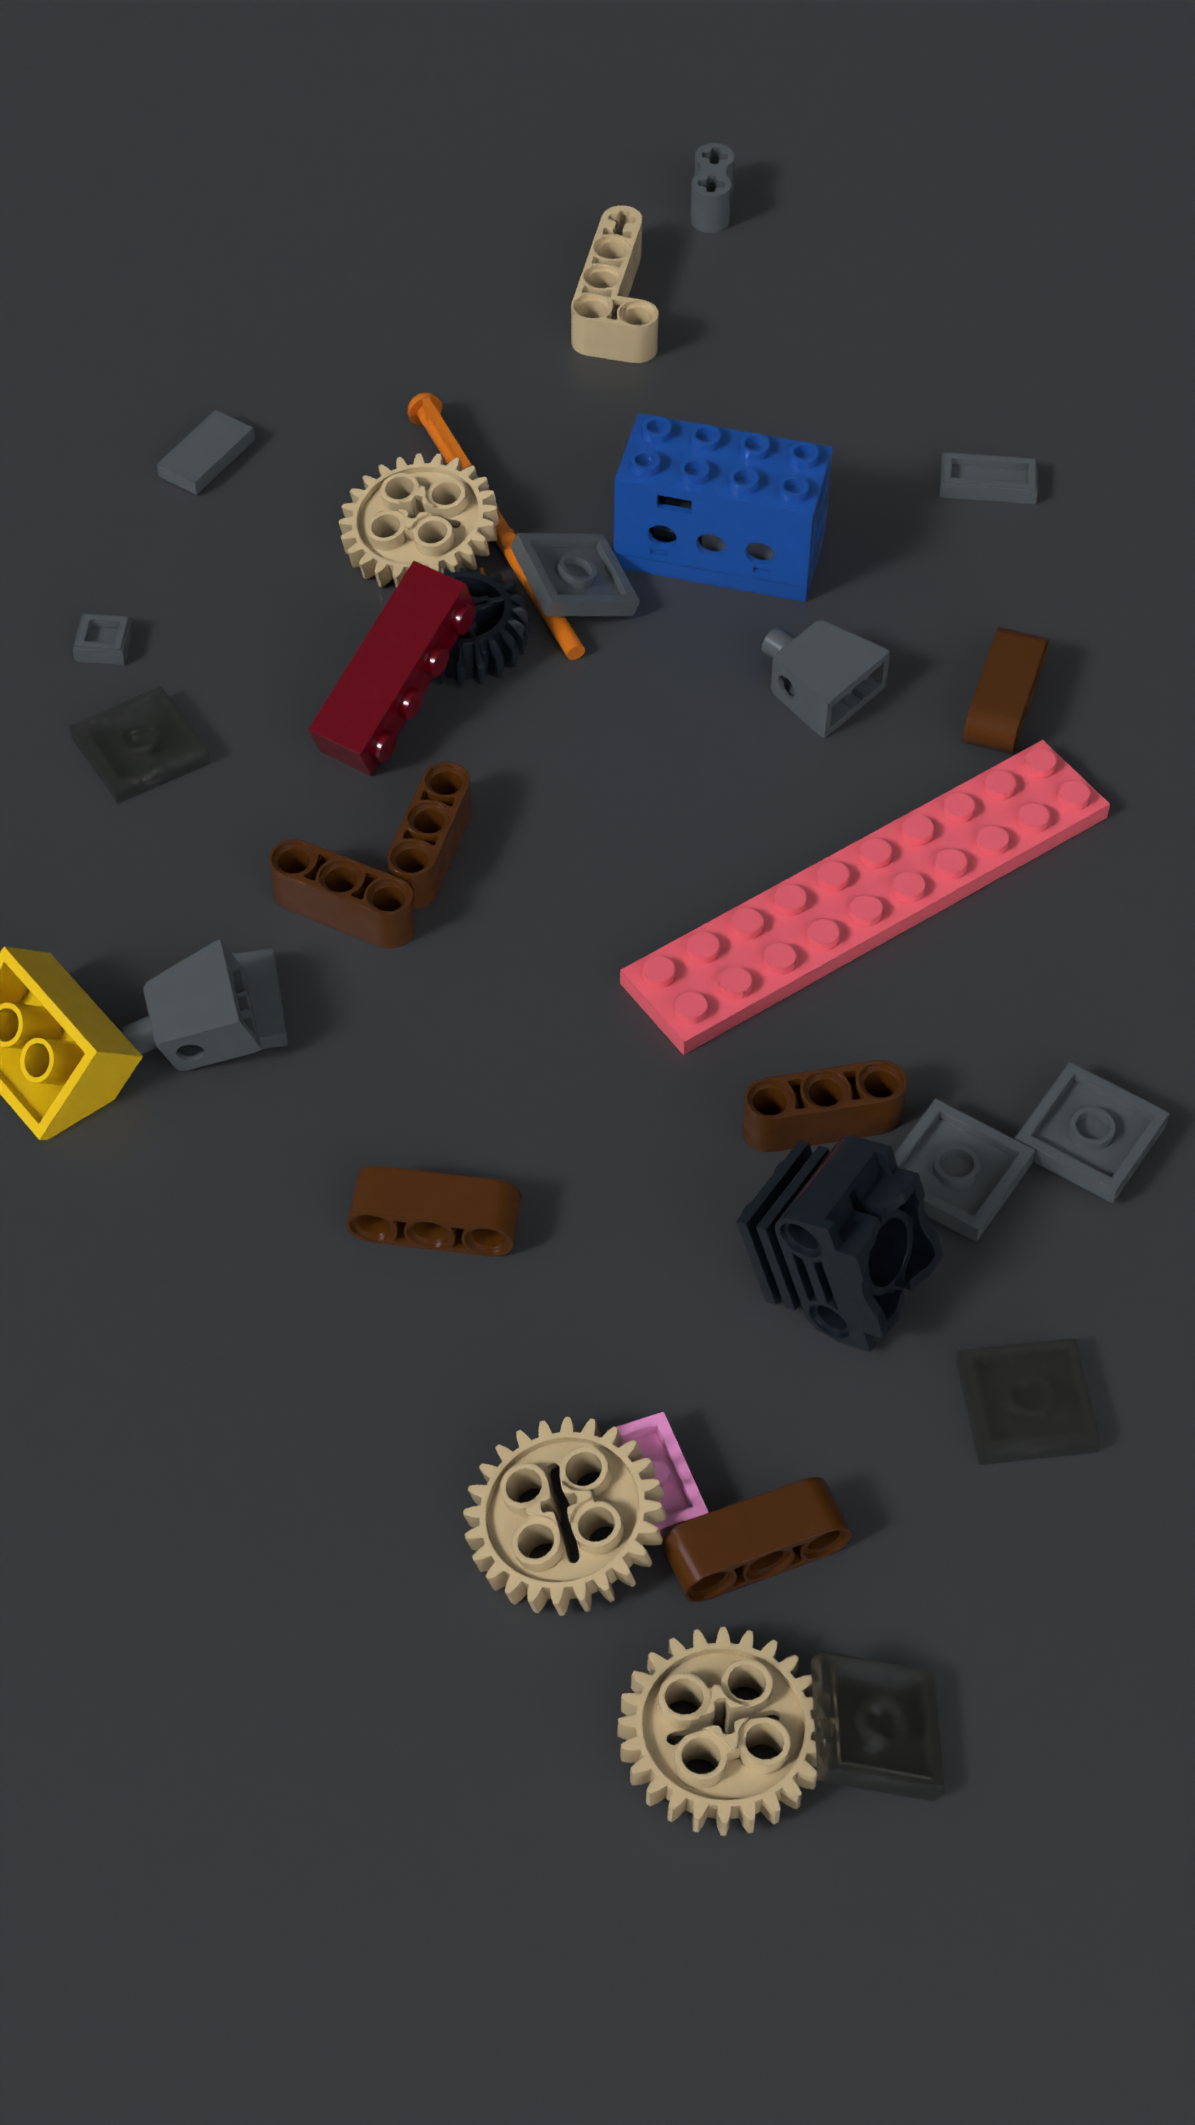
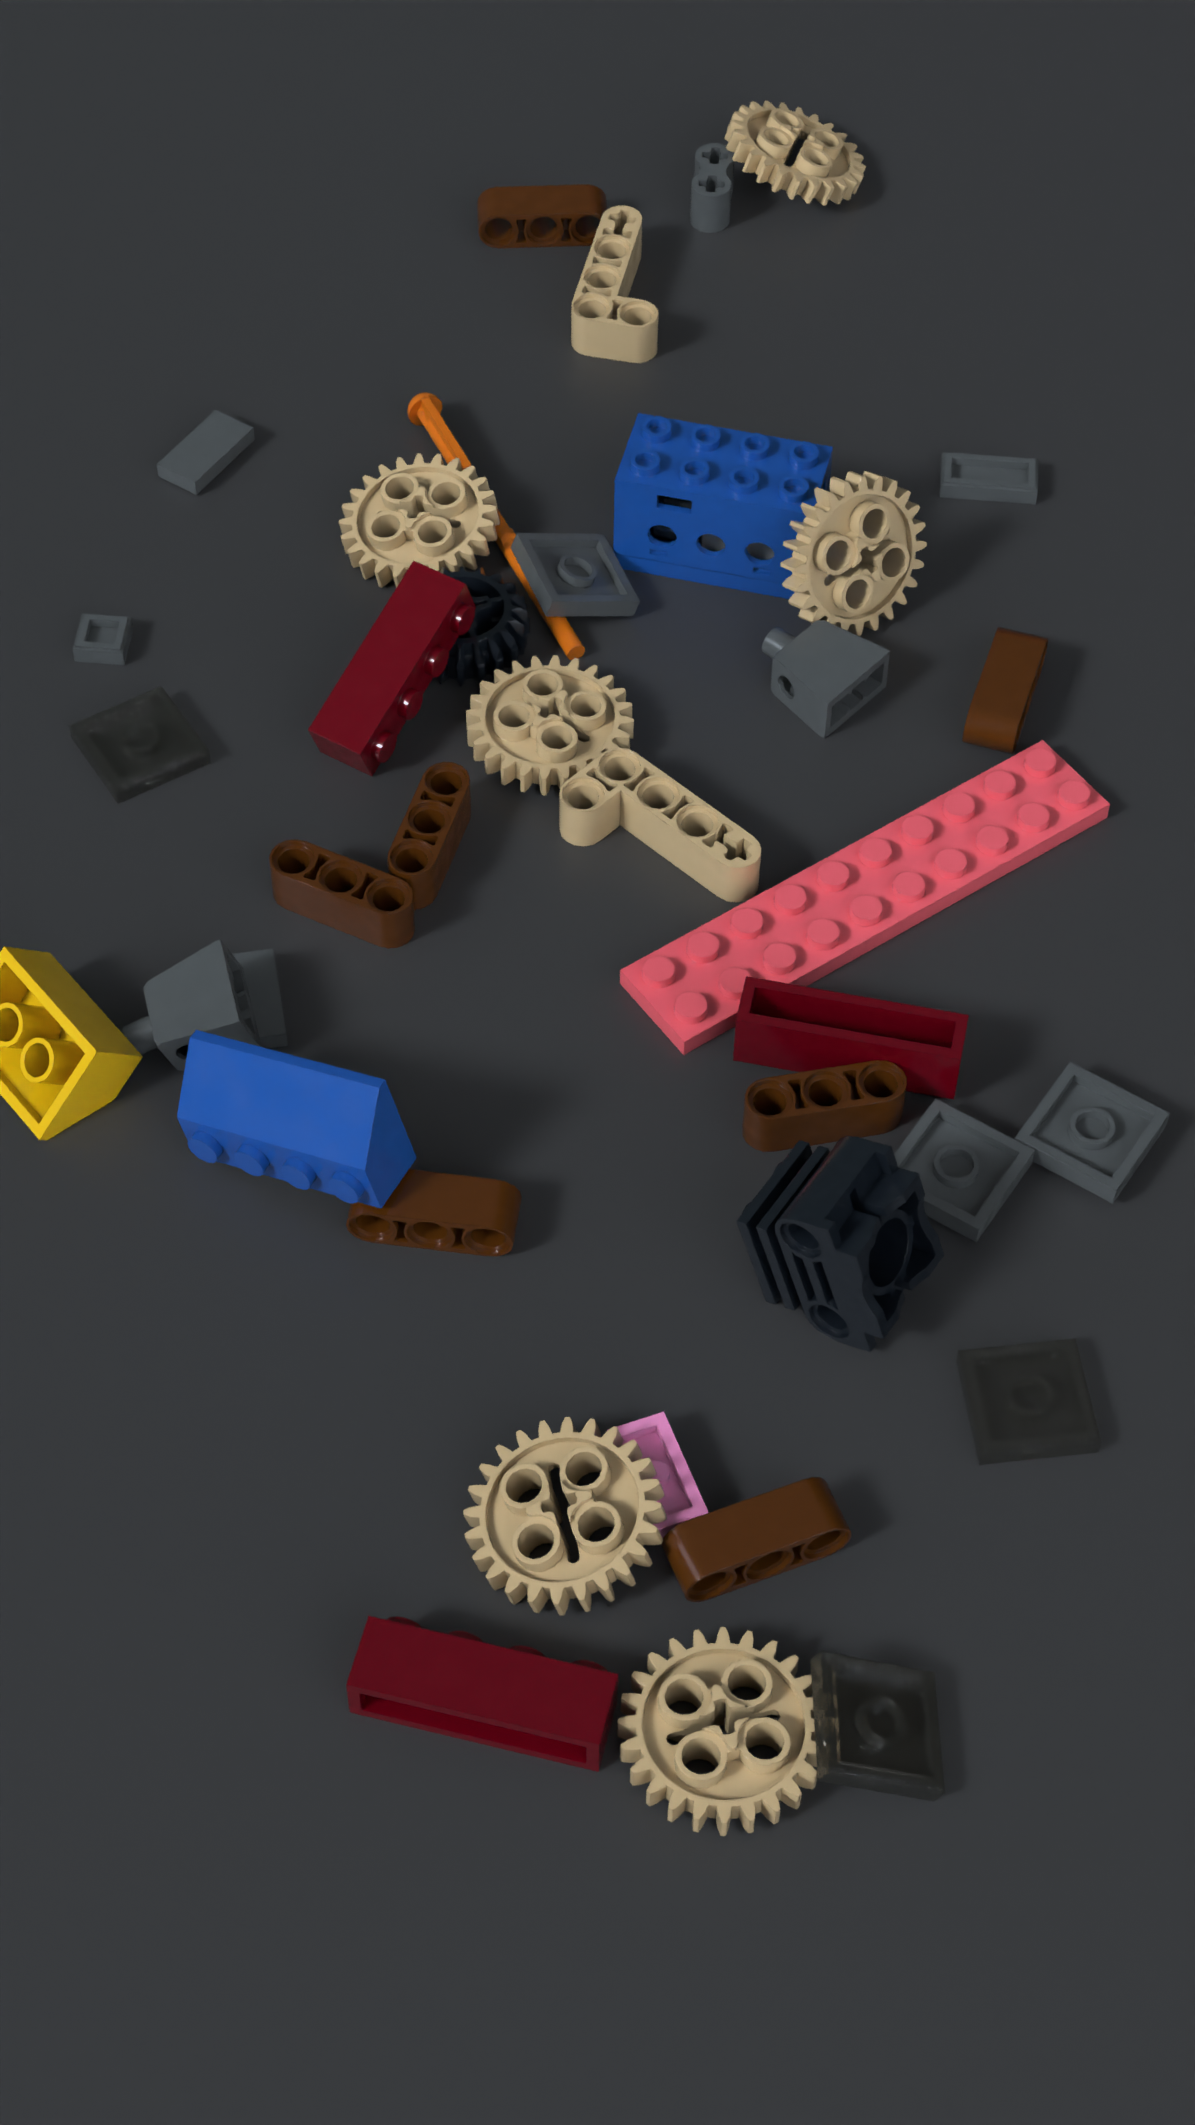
none -> blue slope [177,1030,417,1209]
none -> dark red brick [346,1616,618,1772]
none -> tan gear [466,655,634,795]
none -> reddish brown beam [477,184,607,248]
none -> tan beam [559,748,762,903]
none -> tan gear [724,100,866,206]
none -> dark red brick [733,976,969,1099]
none -> tan gear [780,471,927,636]

